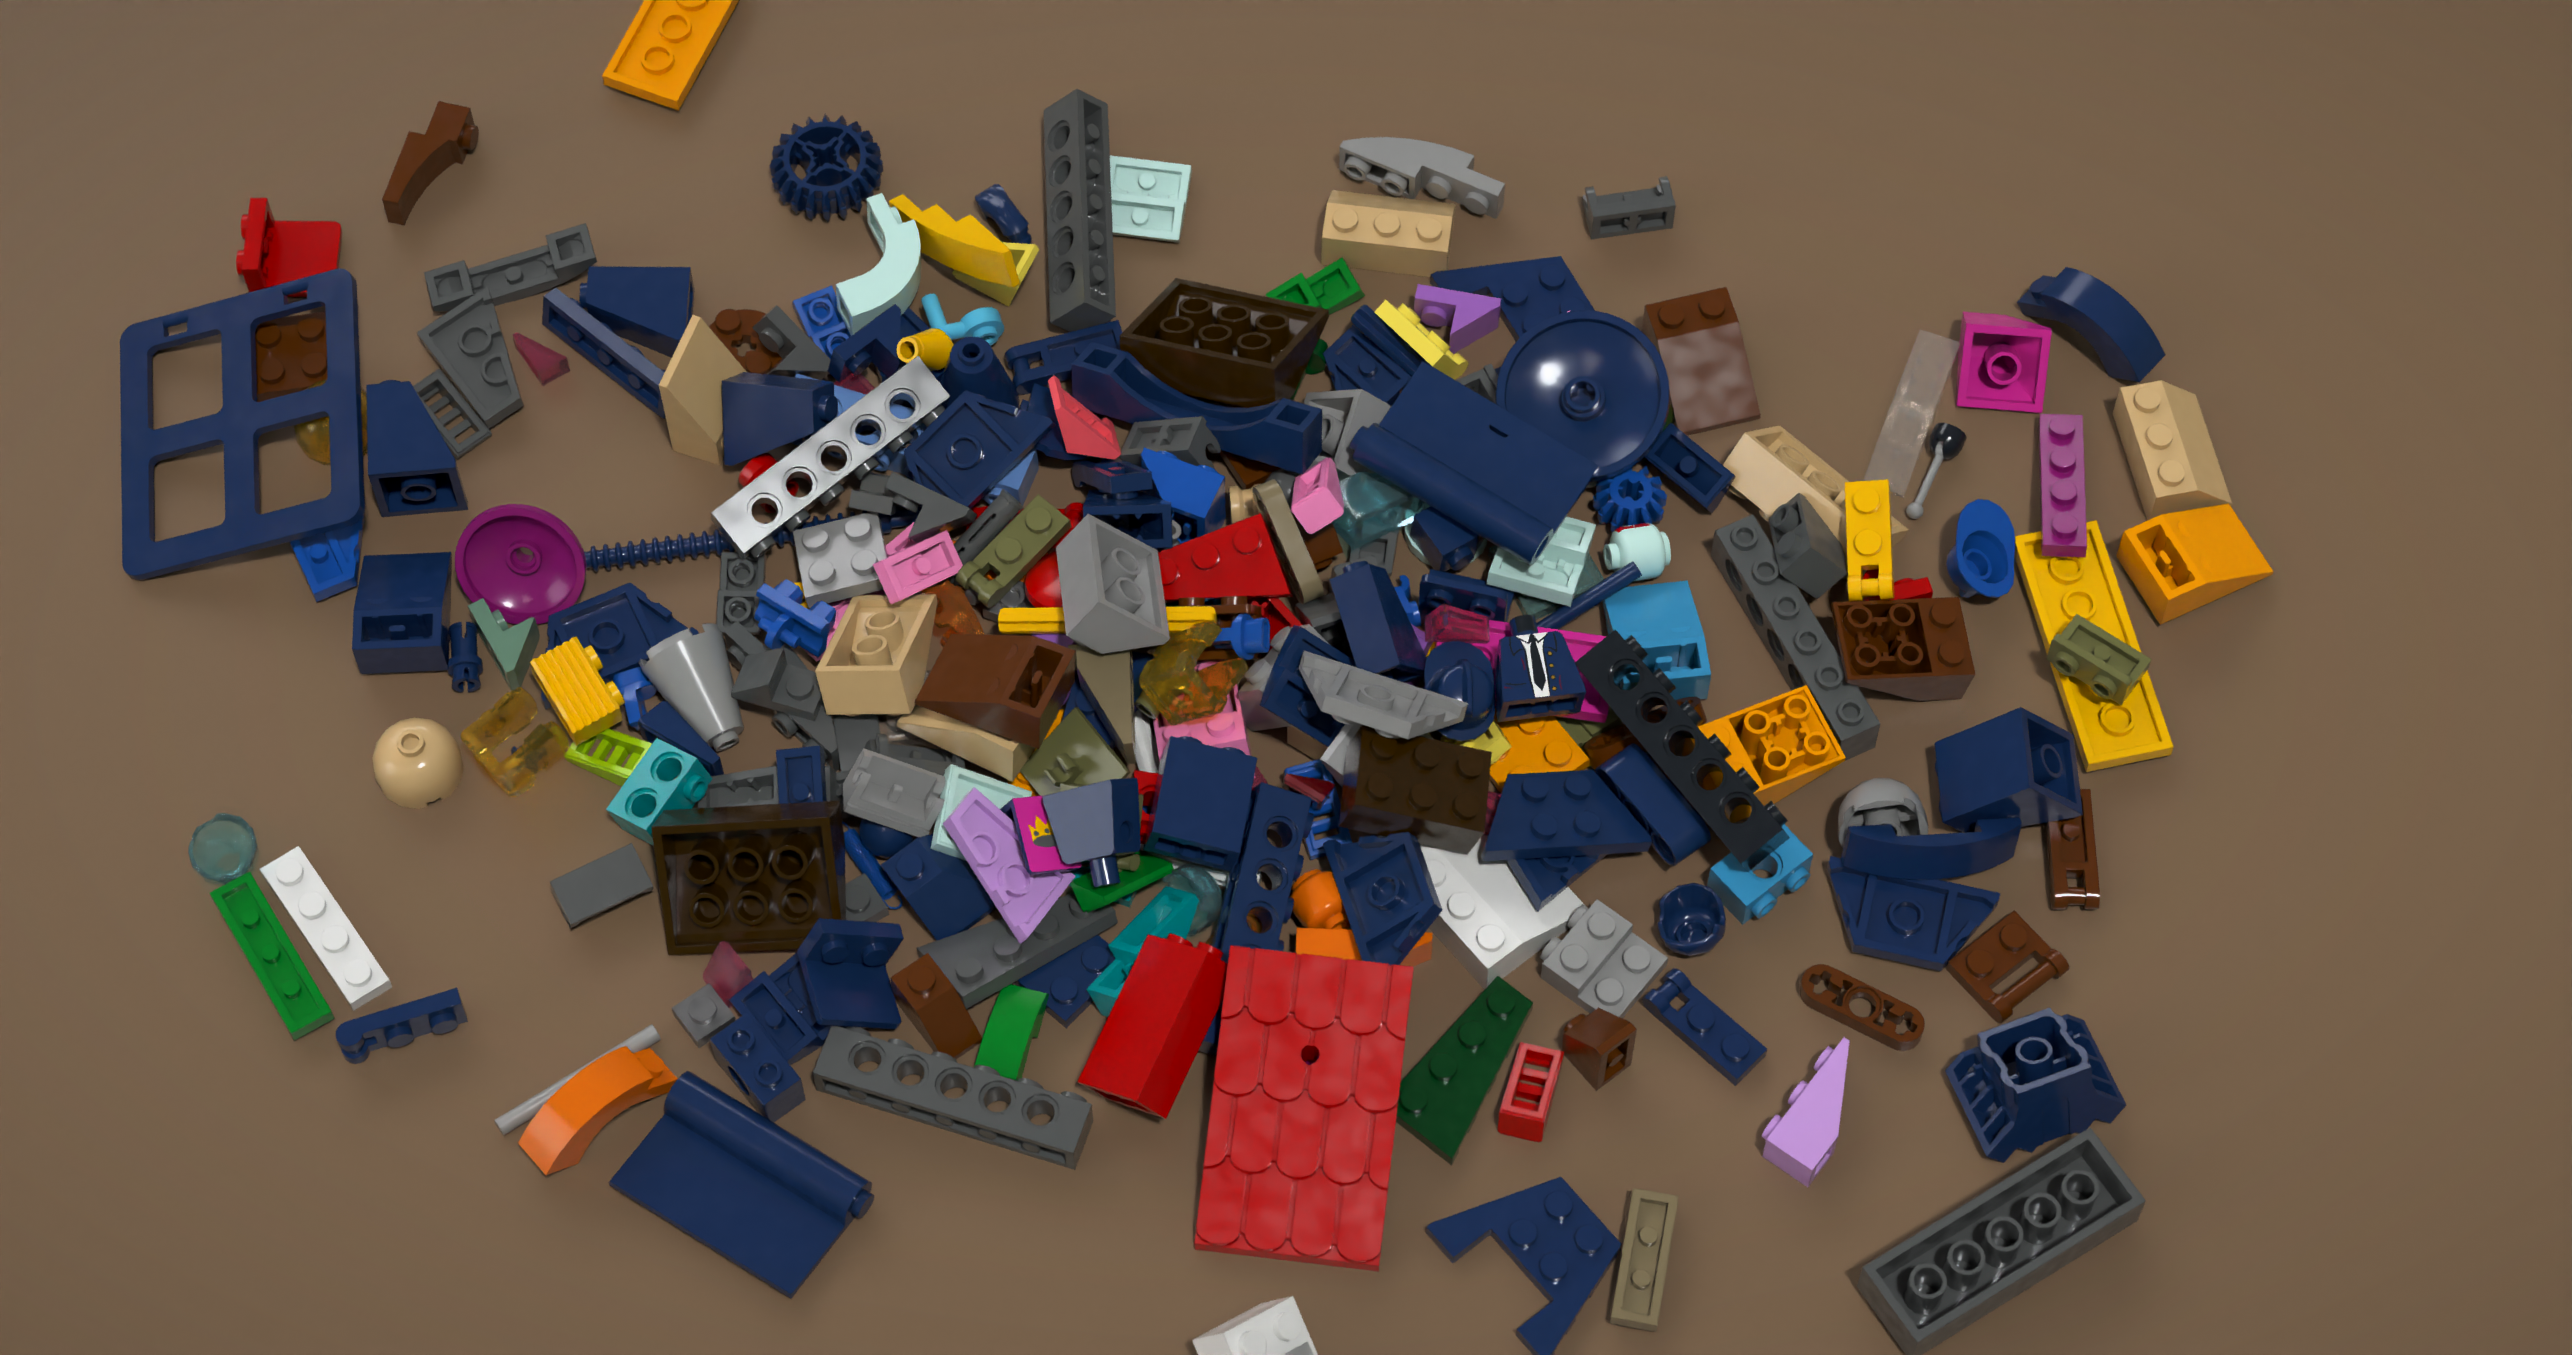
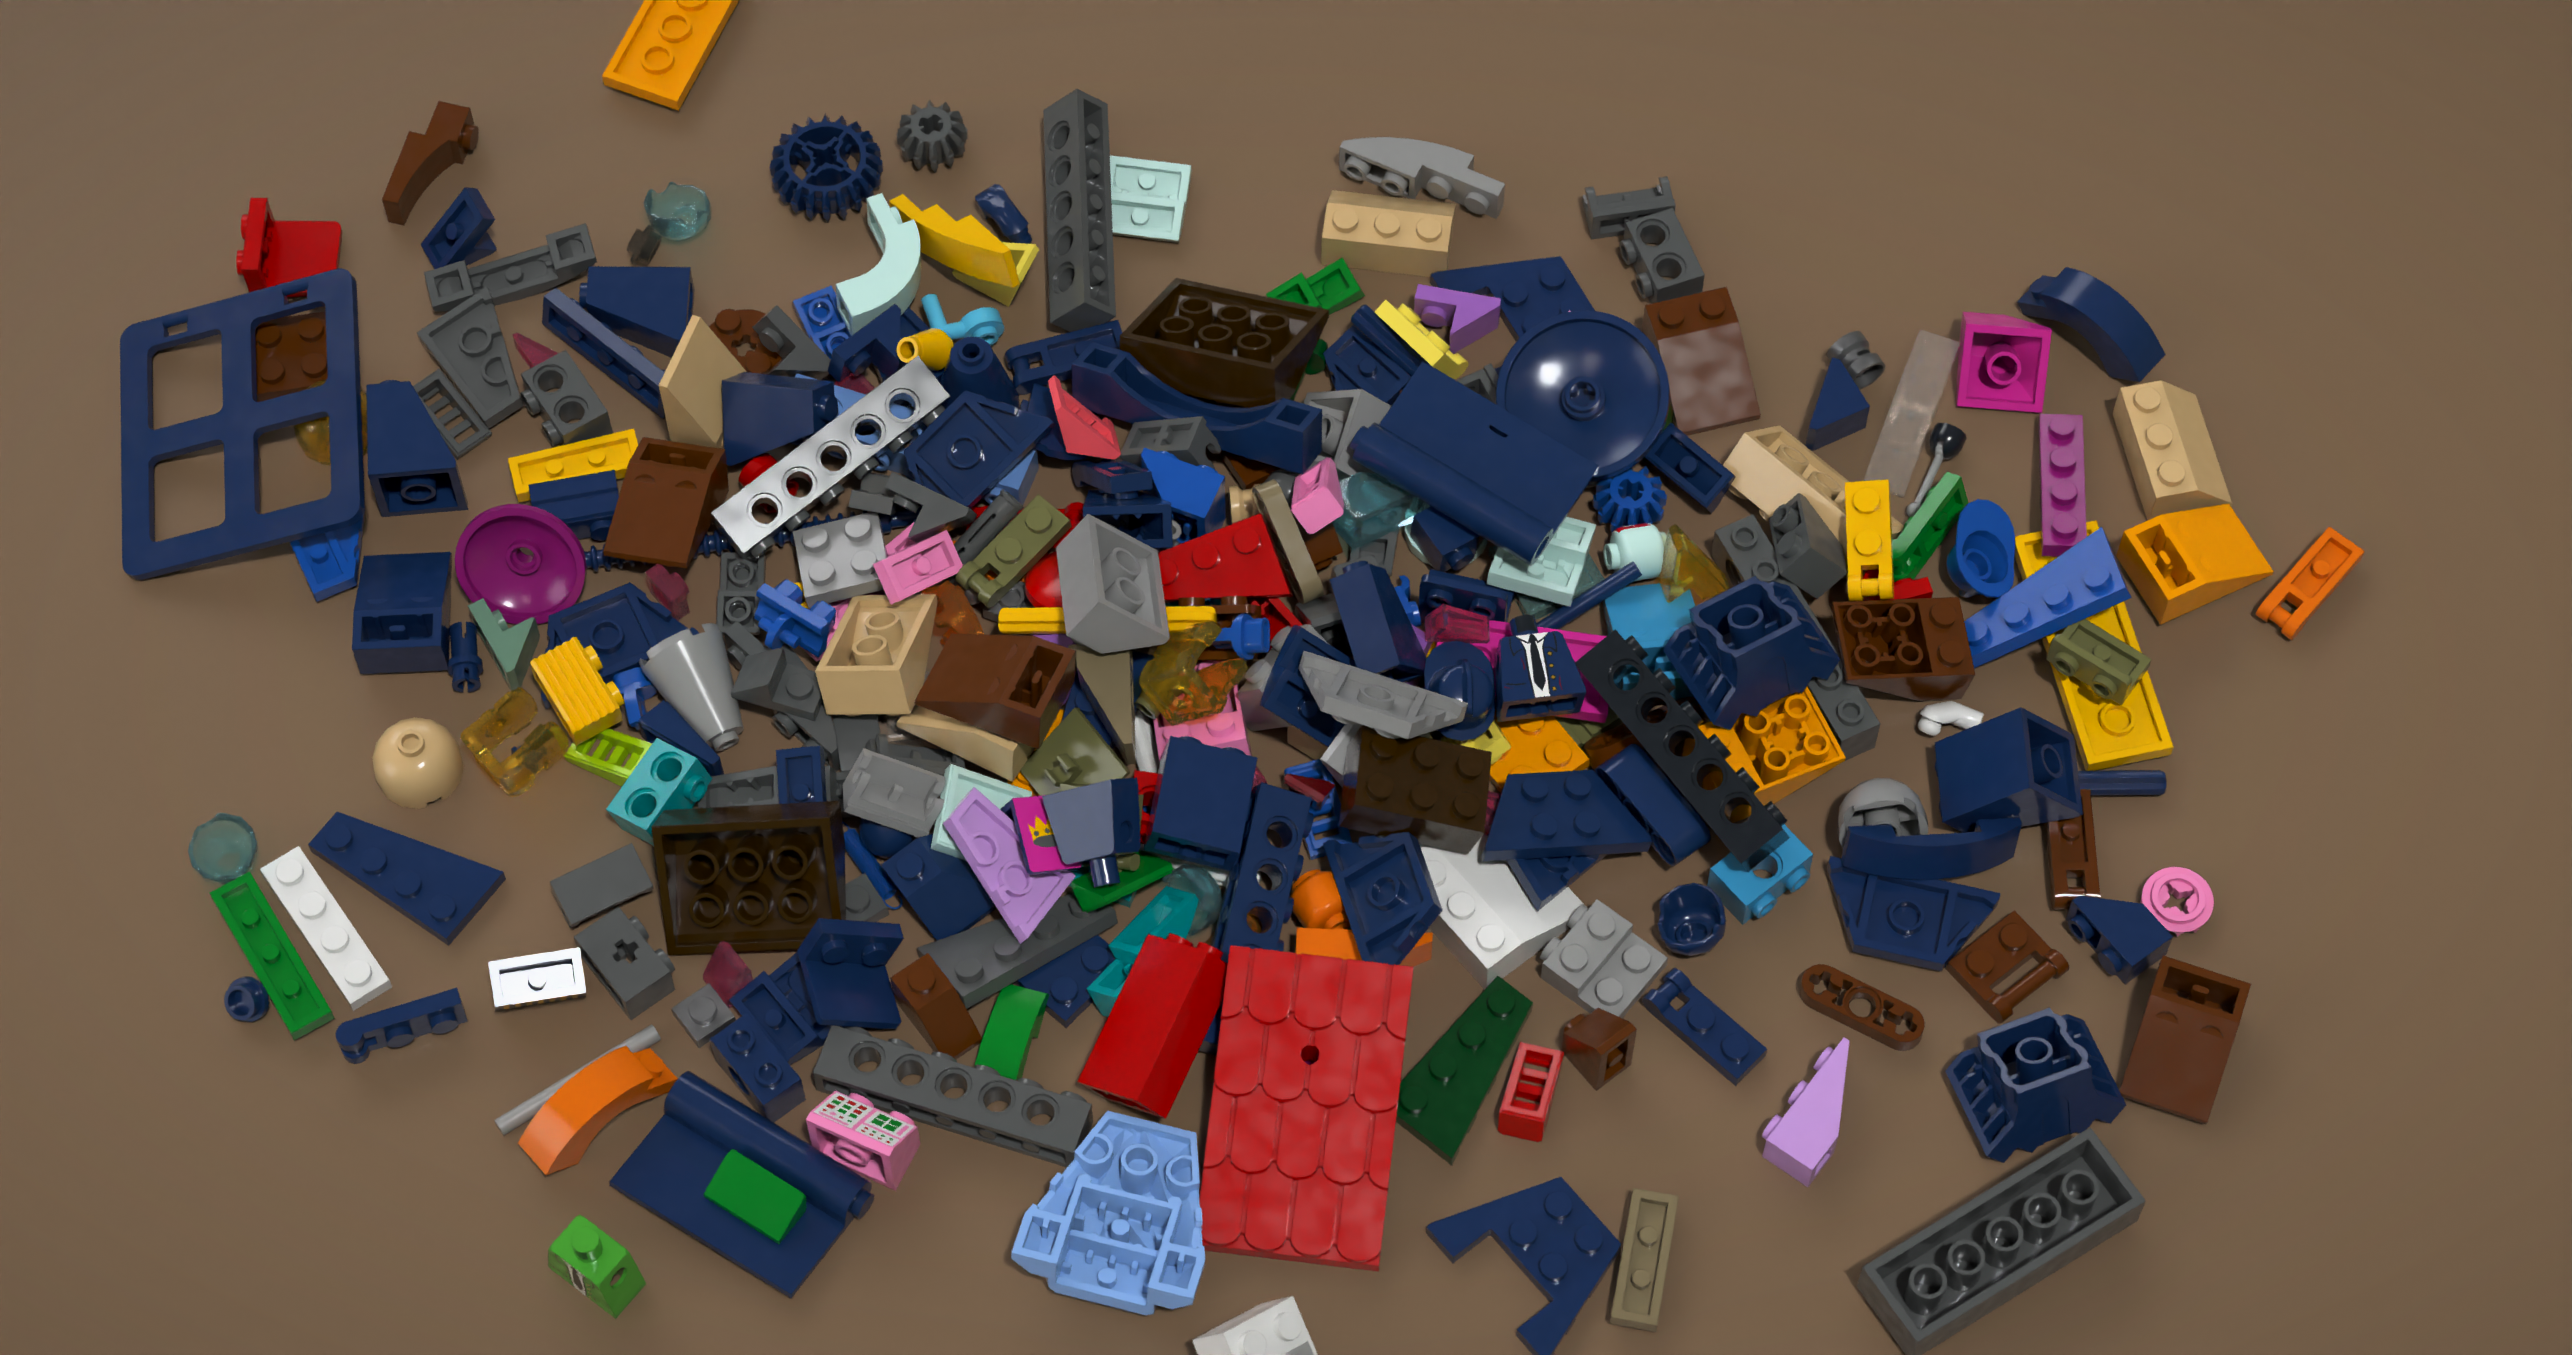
none -> dark blue plate [224,976,269,1022]
none -> dark blue wing [308,812,506,946]
none -> dark blue slope [421,187,497,269]
none -> brick [488,947,586,1011]
none -> yellow plate [508,428,638,503]
none -> dark grey brick [520,350,613,446]
none -> dark blue brick [528,470,620,540]
none -> bright green torso [548,1214,646,1319]
none -> dark grey brick [574,906,675,1020]
none -> reddish brown slope [603,437,729,569]
none -> clear smoke plate [626,225,663,266]
none -> clear light blue hair [643,182,712,241]
none -> clear pink plate [646,564,690,621]
none -> green slope [704,1149,807,1244]
none -> bright pink slope [806,1091,920,1191]
none -> dark grey gear [897,99,968,172]
none -> light blue wedge [1011,1110,1205,1316]
none -> dark grey brick [1620,208,1705,304]
none -> clear yellow slope [1659,524,1730,603]
none -> dark blue slope [1663,576,1840,730]
none -> dark blue slope [1805,357,1870,451]
none -> flat silver wheel [1827,331,1886,390]
none -> green plate [1892,472,1968,582]
none -> white arm [1918,701,1984,736]
none -> blue wing [1964,527,2131,668]
none -> dark blue slope [2066,895,2173,985]
none -> dark blue axle [2078,770,2167,795]
none -> reddish brown slope [2119,955,2251,1124]
none -> bright pink gear [2140,867,2214,937]
none -> orange plate [2256,526,2365,640]

